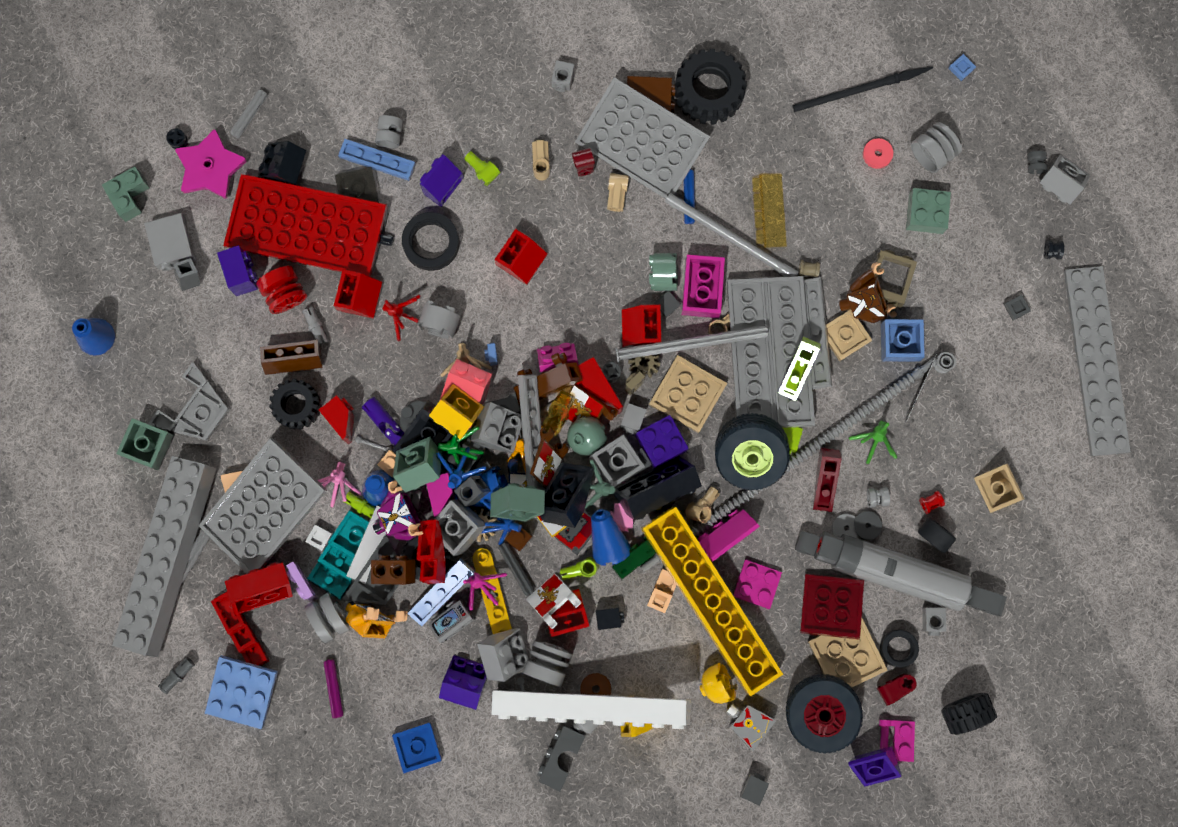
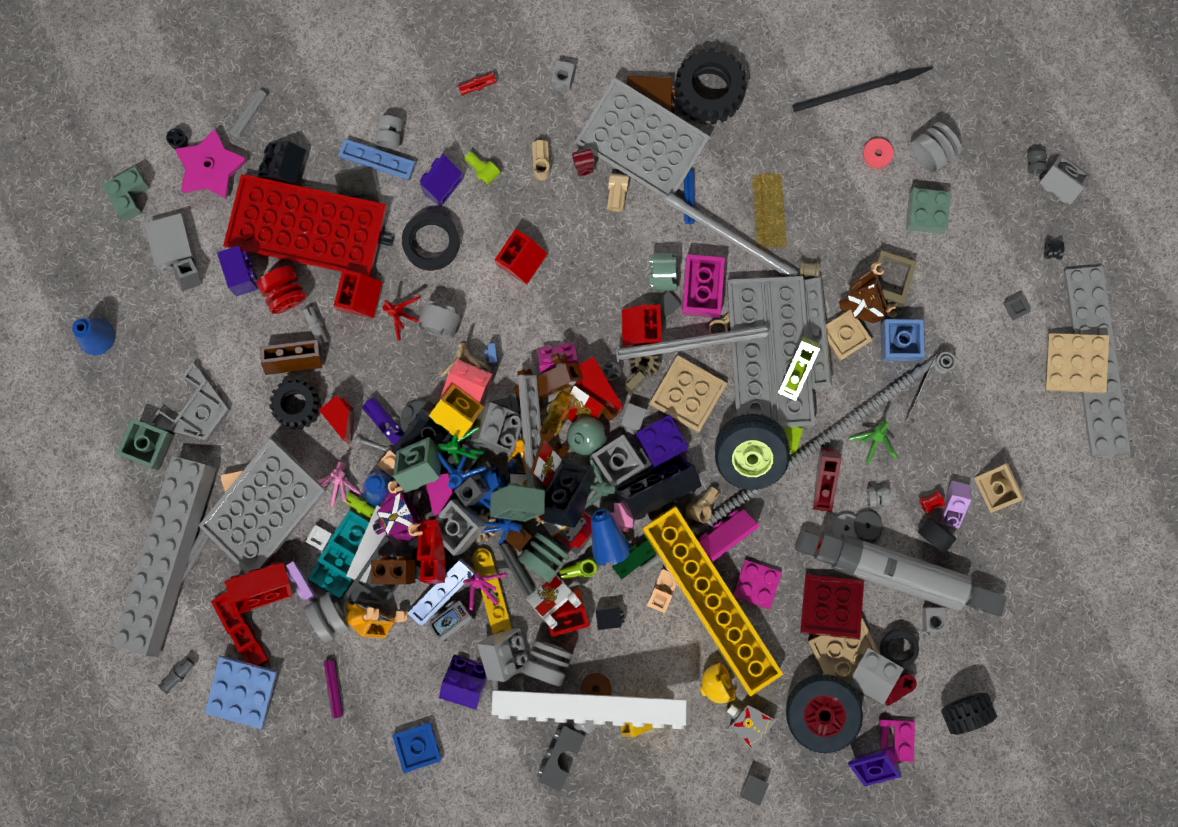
medium blue plate [948,54,976,81] -> none
none -> red pin [458,72,496,96]
none -> sand green wheel [518,532,570,584]
none -> light grey slope [849,648,904,705]
none -> lavender slope [940,481,972,528]
none -> tan plate [1046,333,1109,393]

